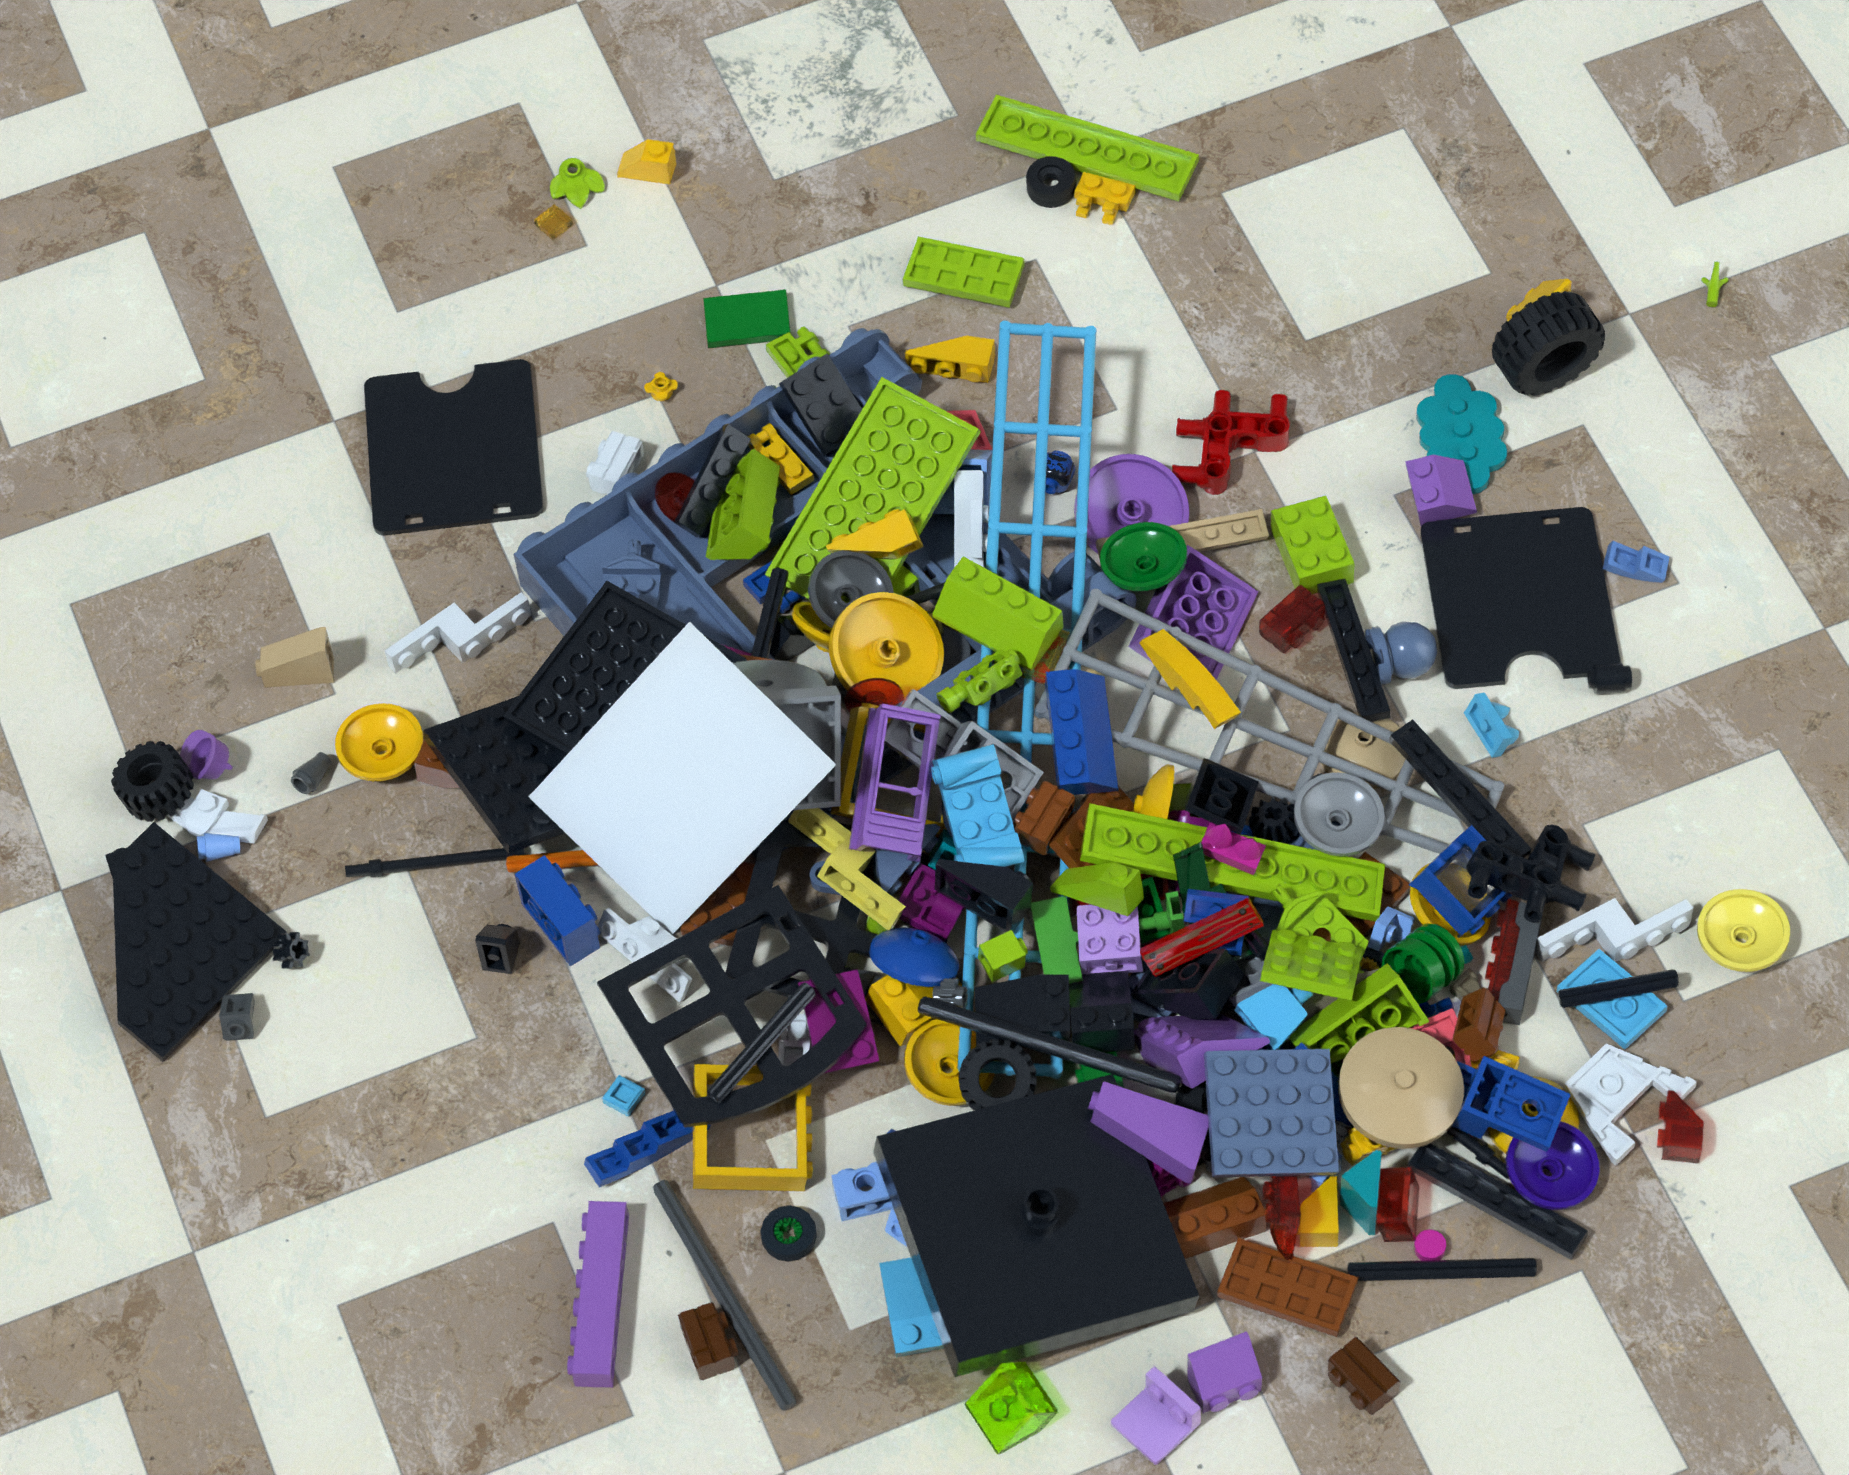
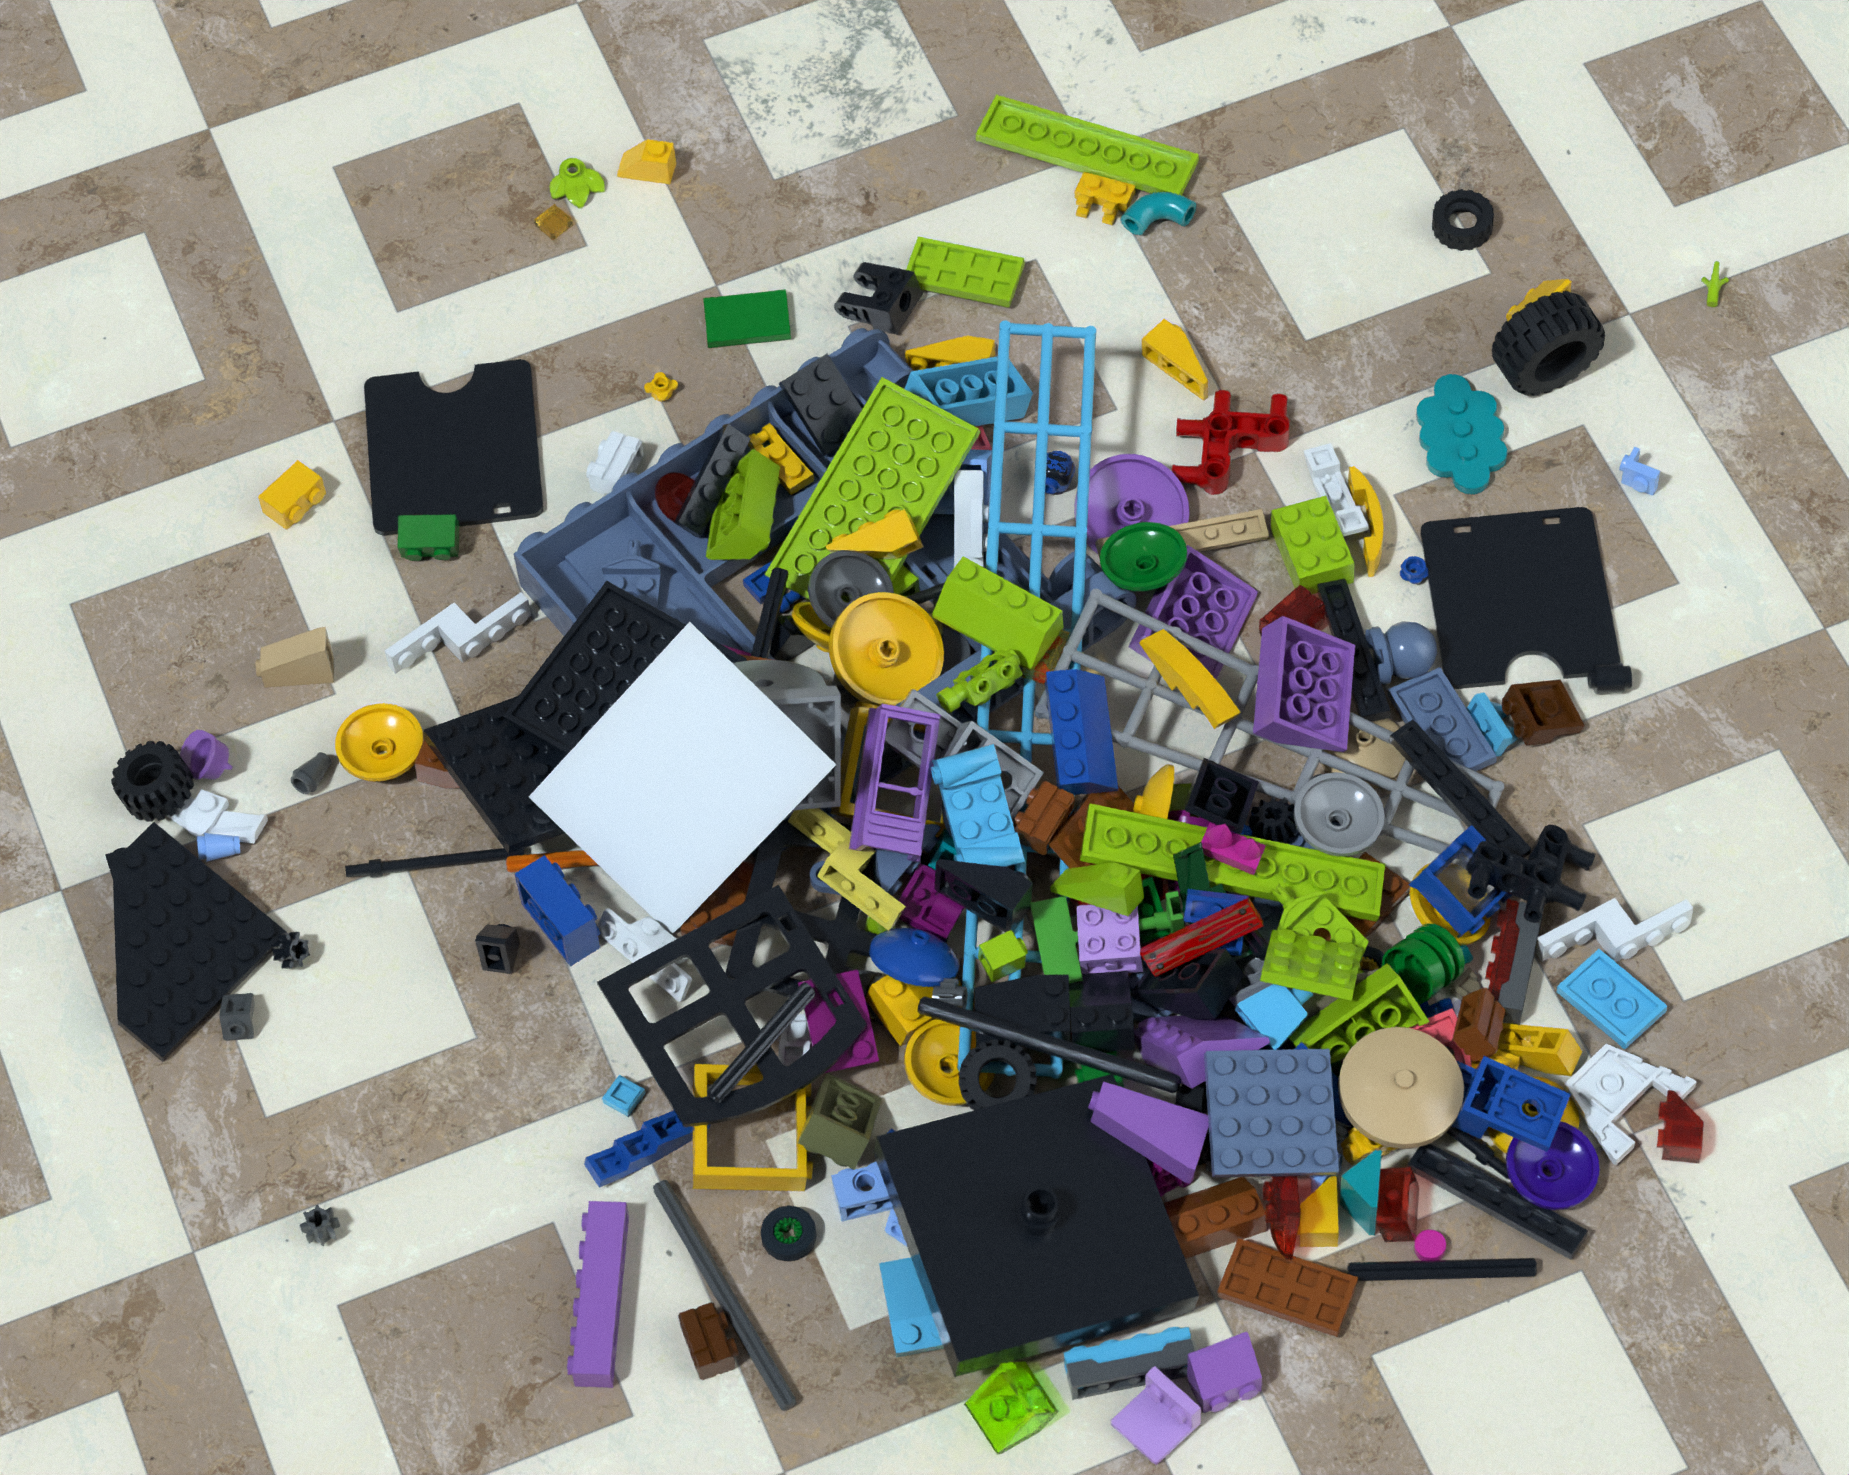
lime plate [765,326,830,378] -> none
clear red dish [845,678,904,720] -> none
black tyre [1026,156,1076,208] -> none
reddish brown brick [1327,1337,1400,1415] -> none
light blue bracket [1368,906,1415,951] -> none
medium lavender slope [1405,455,1477,526] -> none
black axle [1558,969,1679,1008] -> none
medium blue slope [1603,541,1670,583] -> none
light yellow dish [1697,889,1790,972] -> none
none -> yellow brick [258,460,326,530]
none -> dark grey gear [299,1205,340,1246]
none -> green brick [397,515,459,561]
none -> olive slope [798,1073,882,1169]
none -> black brick [834,262,923,334]
none -> medium azure brick [905,357,1033,427]
none -> dark grey piece [1064,1327,1195,1400]
none -> teal cylinder [1120,192,1197,235]
none -> yellow slope [1142,319,1208,401]
none -> medium lavender slope [1253,616,1355,752]
none -> white slope [1304,443,1369,537]
none -> yellow slope [1348,466,1384,577]
none -> sand blue plate [1387,667,1497,772]
none -> blue plate [1400,556,1428,584]
none -> black tyre [1432,189,1494,251]
none -> yellow slope [1498,1023,1582,1076]
none -> reddish brown plate [1502,679,1585,746]
none -> light blue bracket [1619,447,1660,496]

